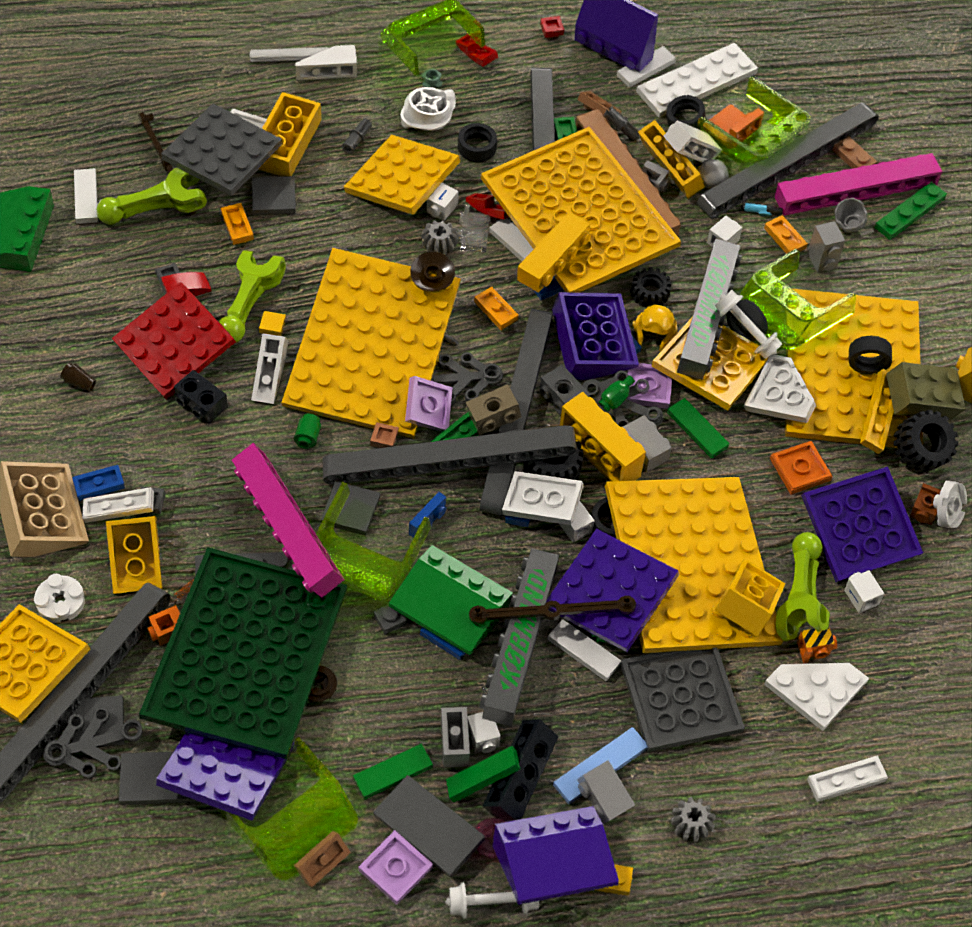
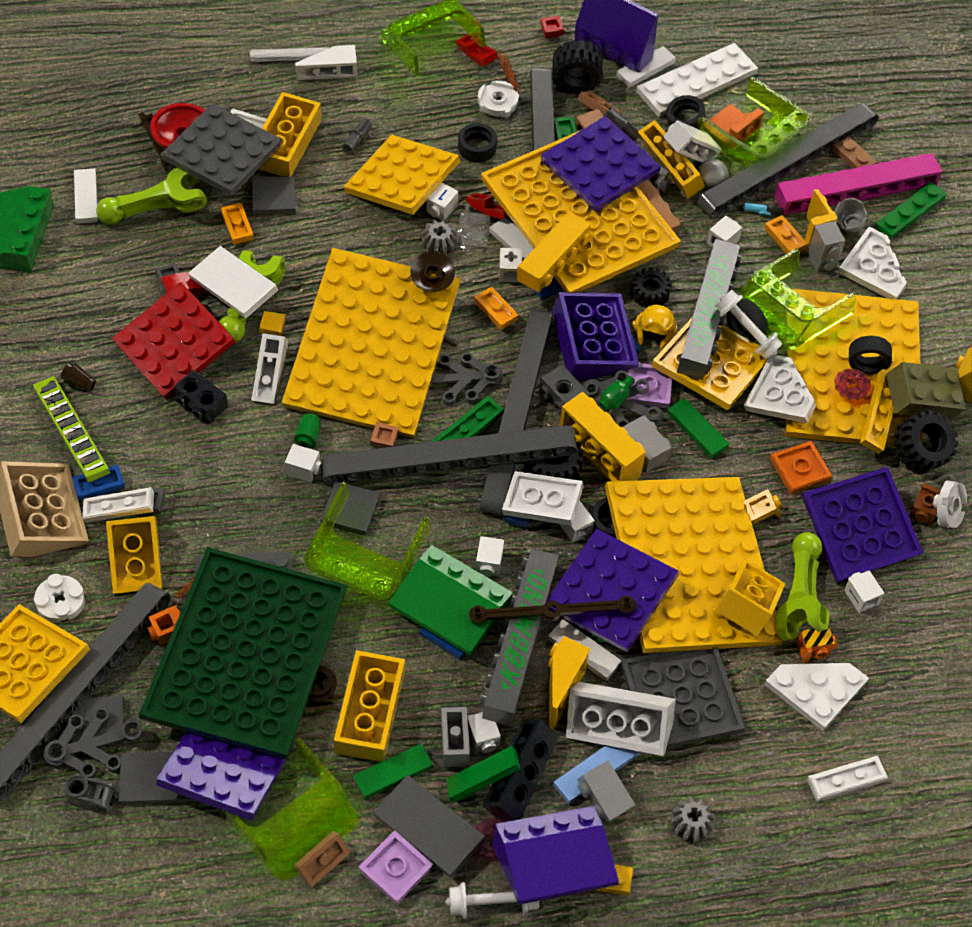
dark pink brick [232,443,345,598] -> none
dark grey plate [373,605,406,635] -> none
white piece [401,87,456,131] -> none
lavender plate [405,376,453,432] -> none
blue plate [409,492,447,540] -> none
sand green plate [422,69,442,88] -> none
dark tan brick [466,384,522,435] -> none
none -> tile [33,376,110,483]
none -> dark grey piece [64,775,118,814]
none -> red dish [150,103,205,149]
none -> white tile [188,246,278,318]
none -> white brick [284,444,322,483]
none -> yellow brick [334,650,405,762]
none -> white brick [476,536,504,576]
none -> white plate [478,81,519,118]
none -> orange piece [498,52,521,94]
none -> white brick [499,248,522,283]
none -> dark purple plate [541,116,661,212]
none -> yellow slope [548,636,591,730]
none -> black tyre [552,40,603,94]
none -> white slope [566,682,676,756]
none -> yellow bracket [743,489,783,524]
none -> yellow bracket [805,189,837,253]
none -> clear pink gear [834,369,871,401]
none -> white plate [838,227,906,299]

